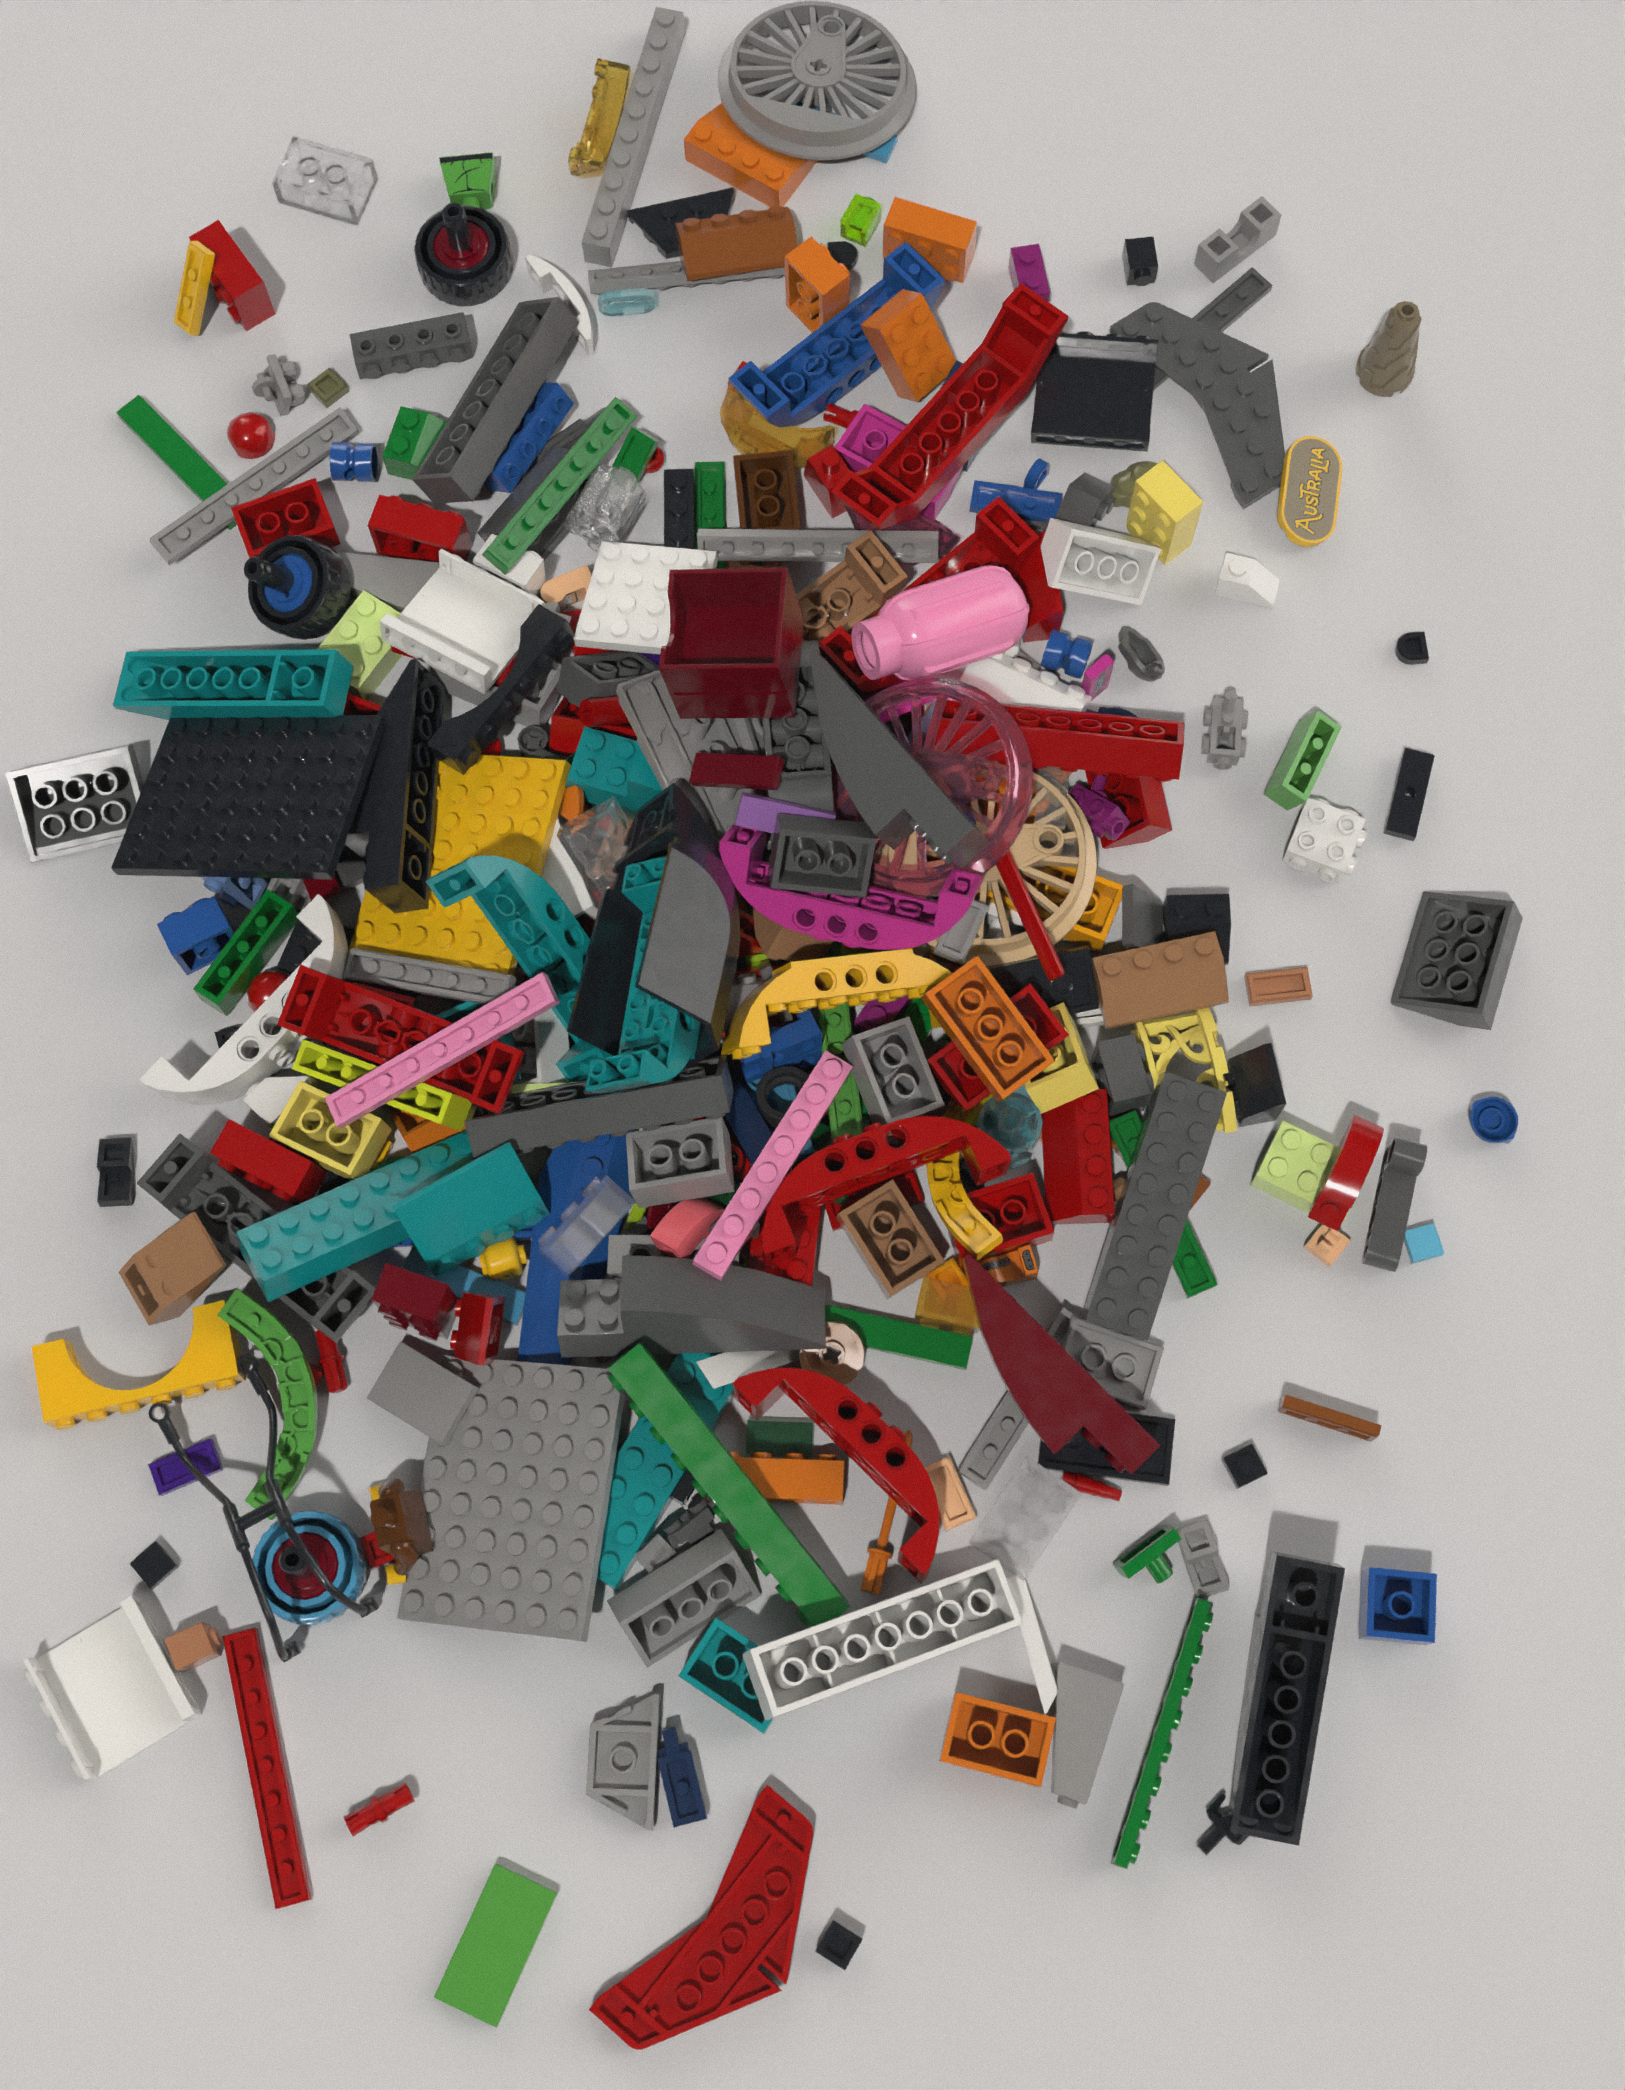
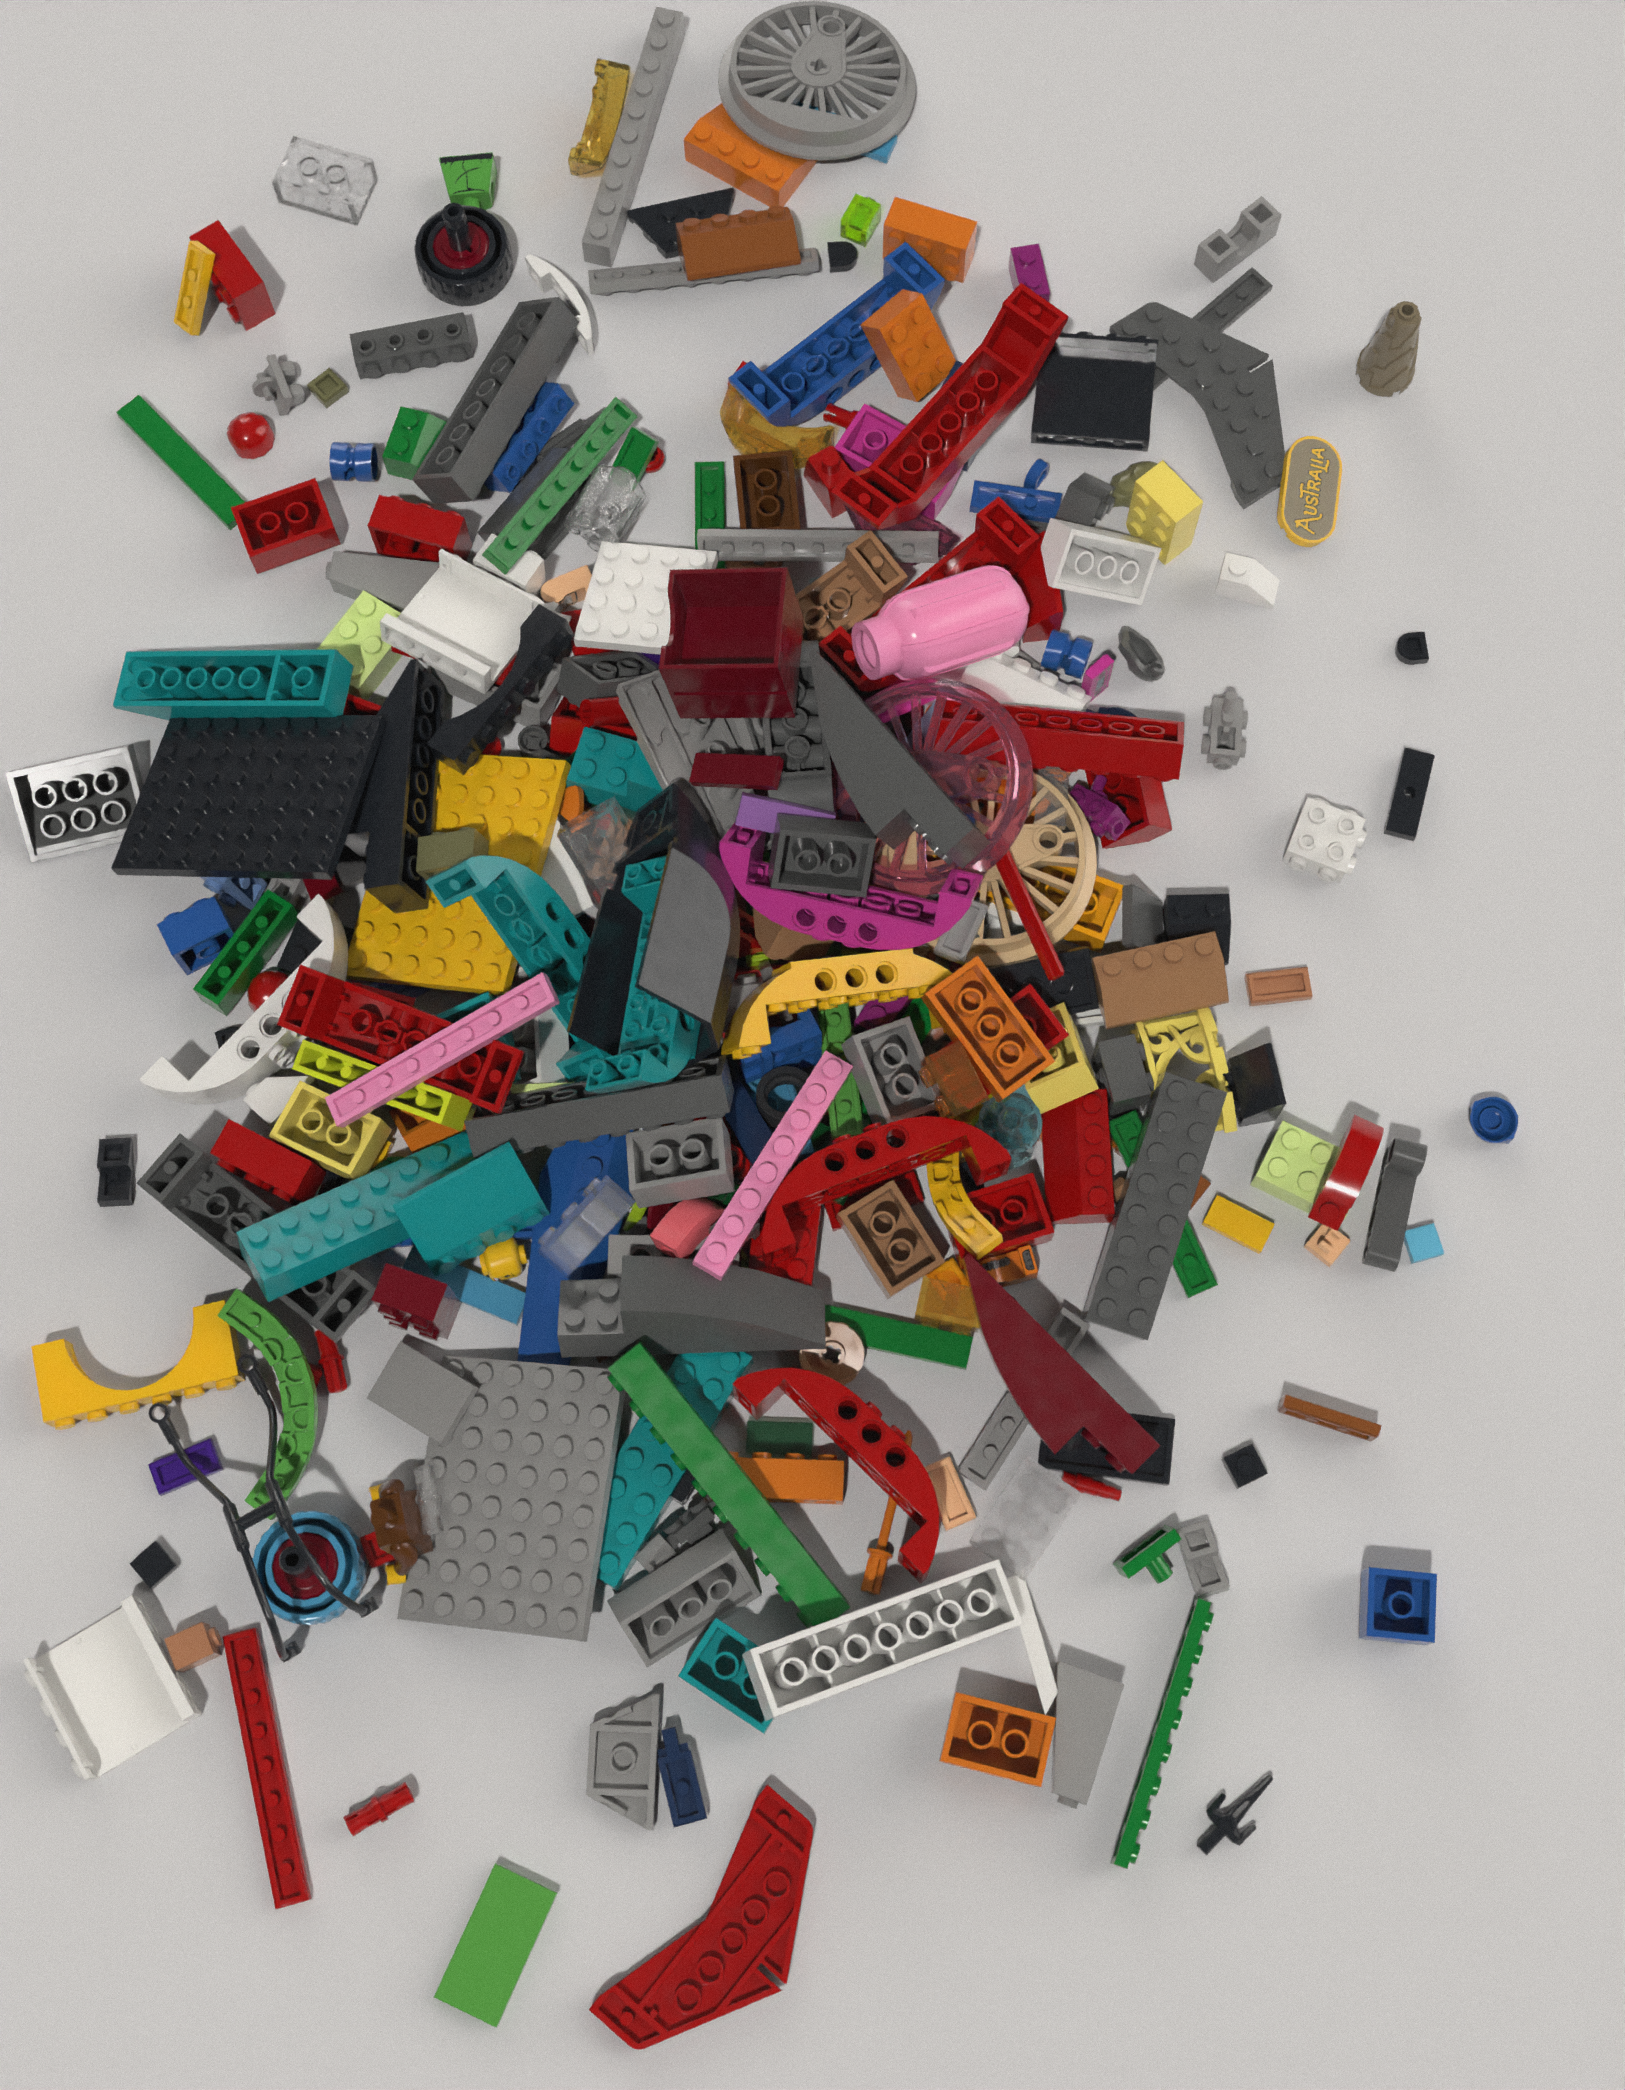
medium nougat slope [119,1212,227,1326] -> none
light grey plate [149,407,358,565] -> none
black wheel [244,535,351,640] -> none
light grey tile [342,948,516,1005] -> none
red slope [450,1291,506,1366] -> none
clear light blue tile [598,288,656,316] -> none
black arch [664,469,695,549] -> none
white sticker [696,1350,800,1389] -> none
orange brick [784,236,850,333] -> none
black plate [815,1920,863,1970] -> none
light grey tile [1062,1316,1164,1410] -> none
black brick [1122,237,1158,286] -> none
black slope [1229,1551,1345,1846] -> none
bright green brick [1263,711,1342,811] -> none
dark grey slope [1391,891,1523,1030] -> none
none -> clear pin [413,1465,444,1536]
none -> olive brick [416,827,489,880]
none -> clear orange brick [918,1040,990,1119]
none -> yellow tile [1202,1195,1275,1254]

